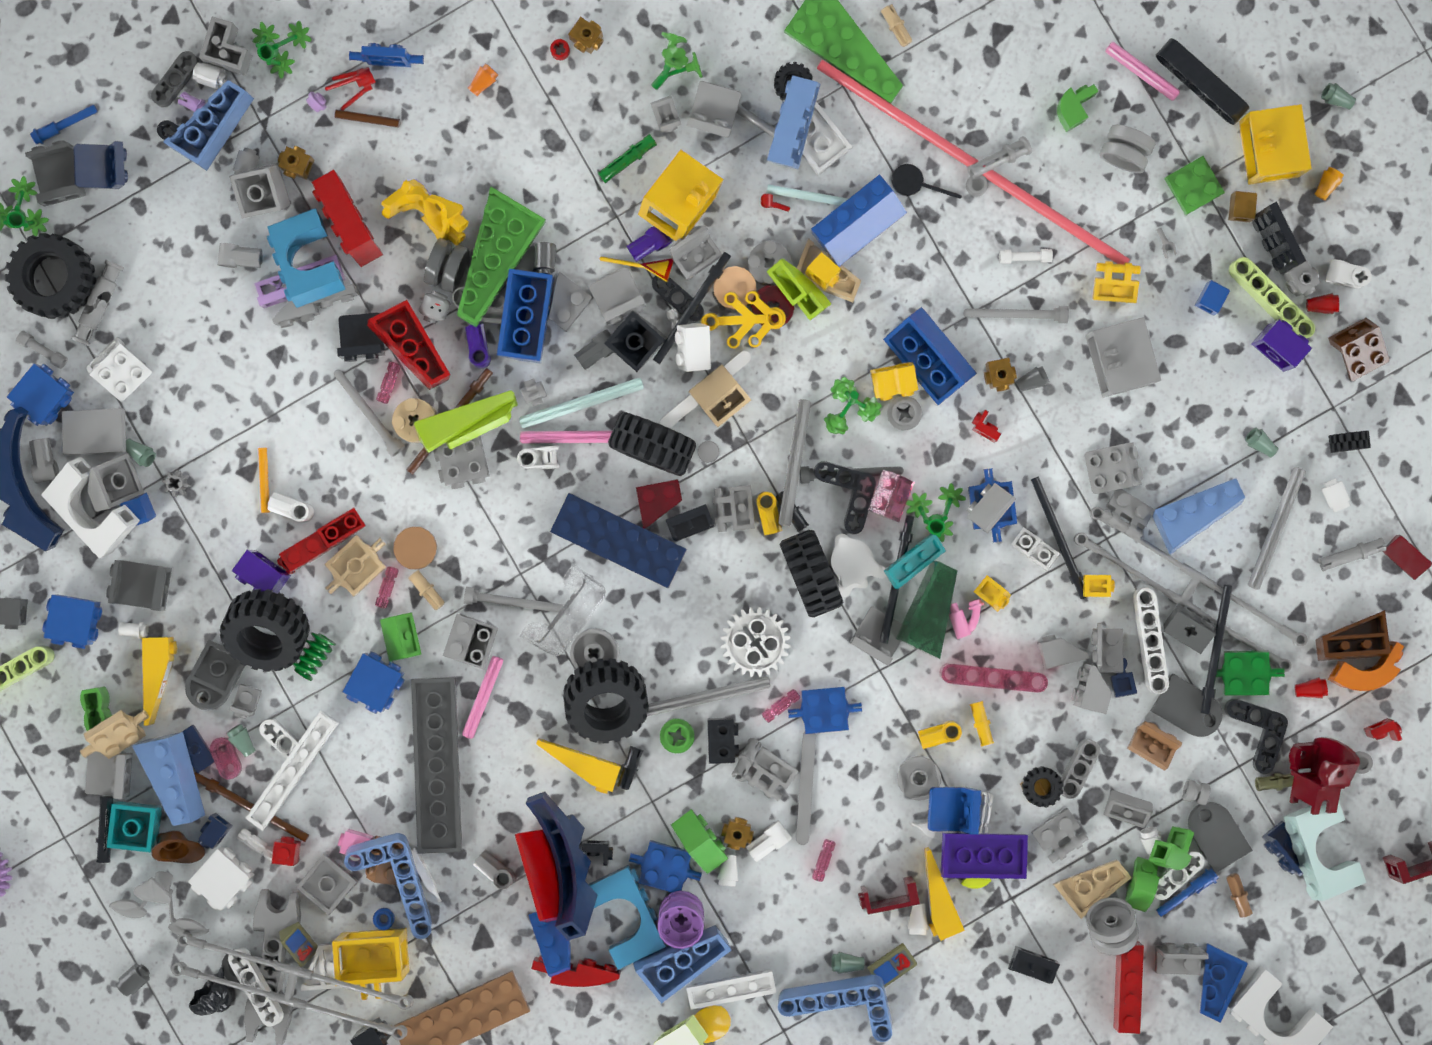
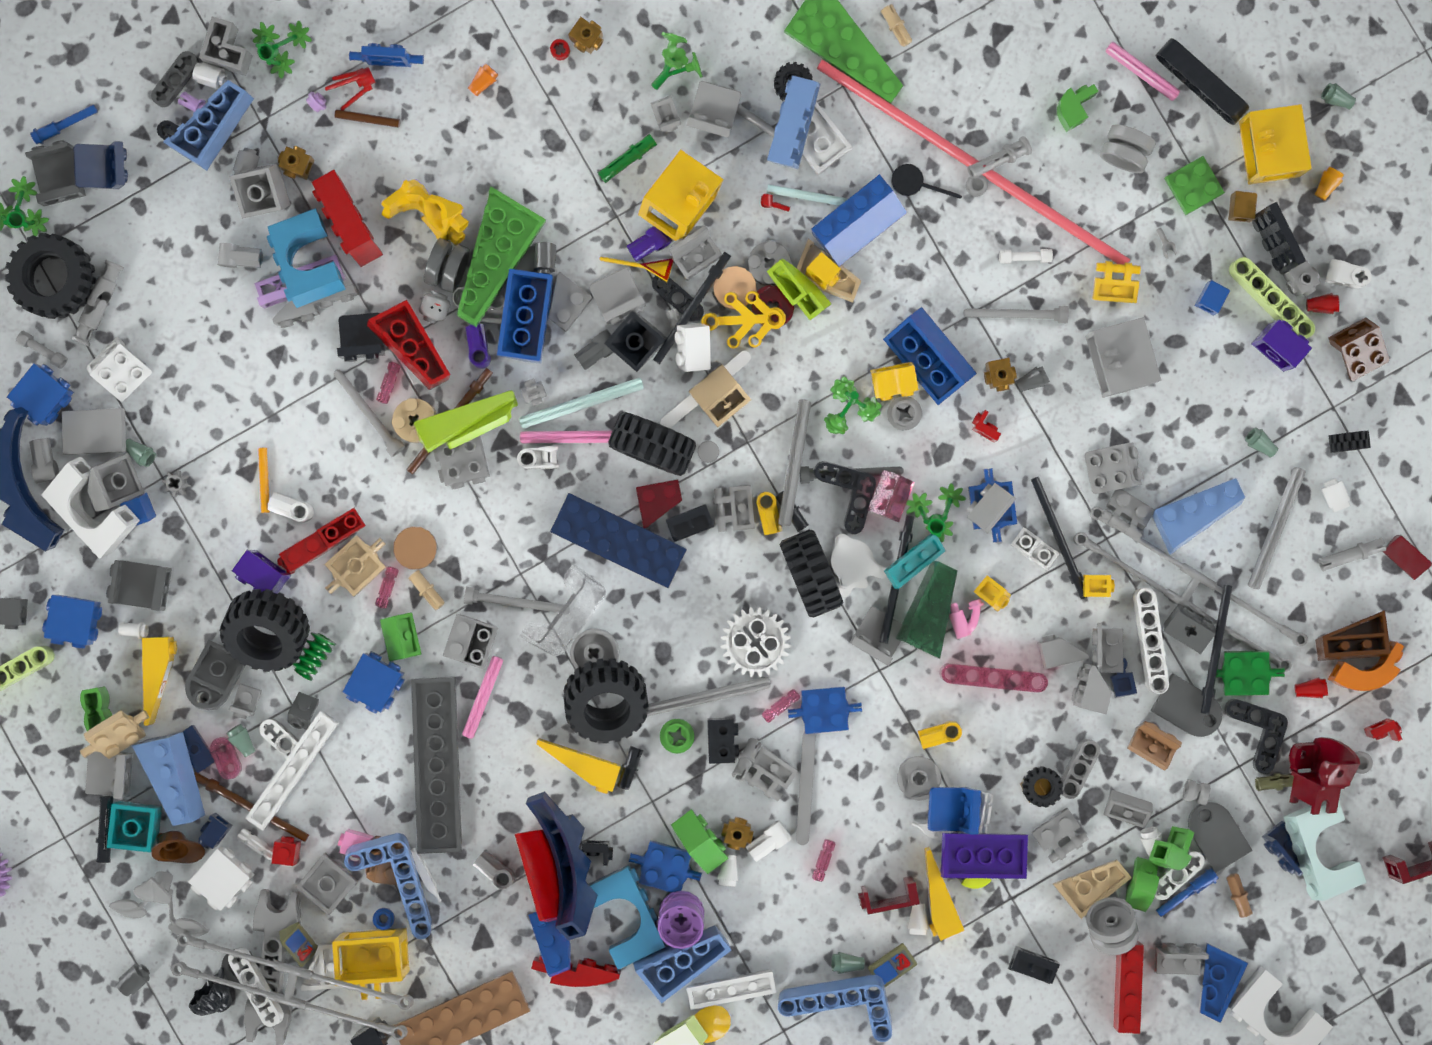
yellow pin [969,701,994,747] -> none
none -> dark grey bracket [288,692,319,730]

